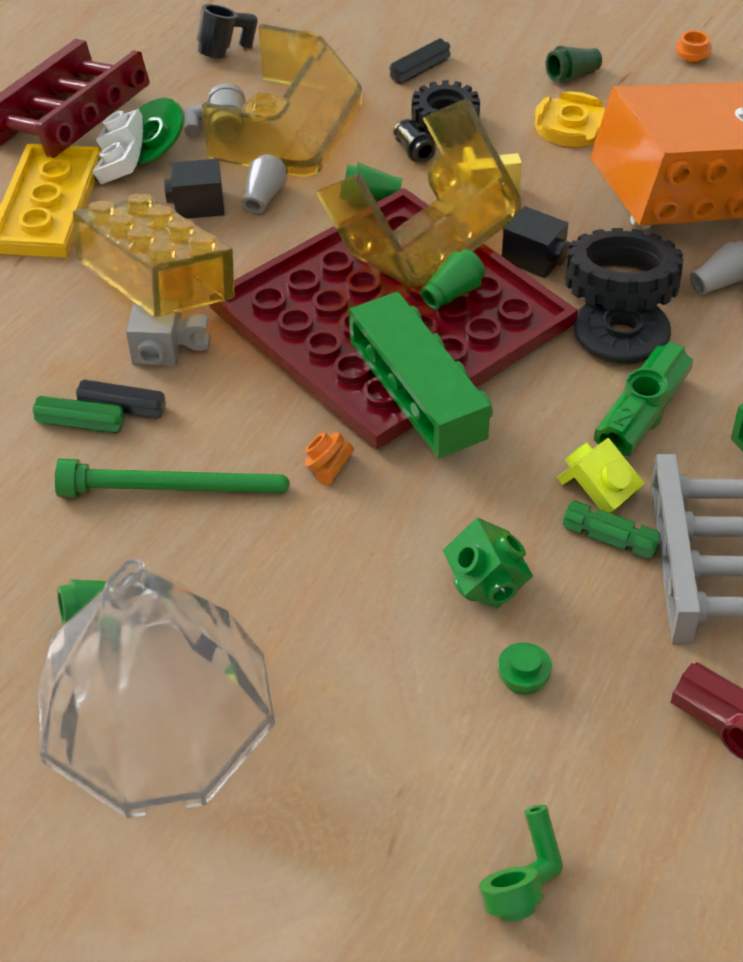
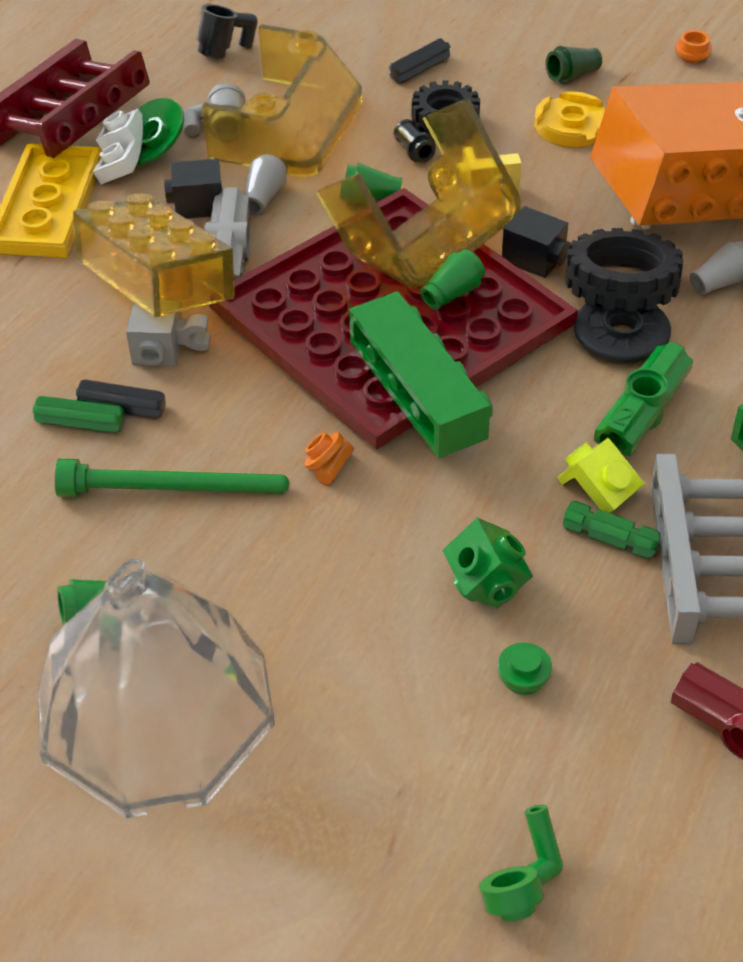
none -> light grey piece [203,187,250,291]

